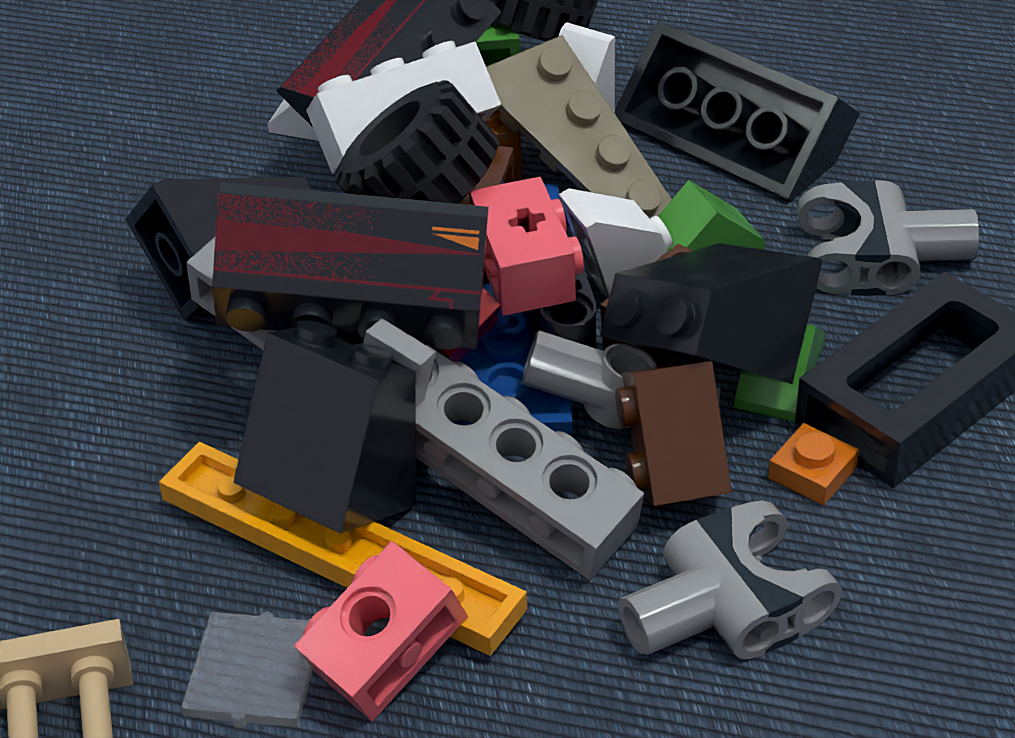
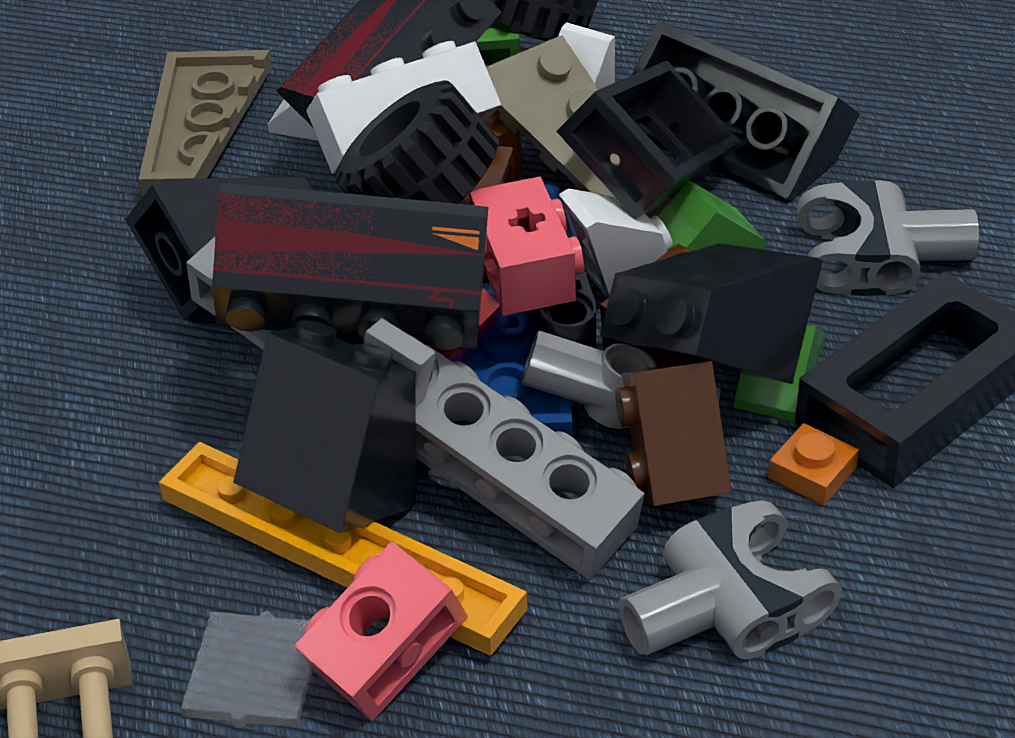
none -> dark tan wing [138,50,272,197]
none -> black piece [556,61,741,220]

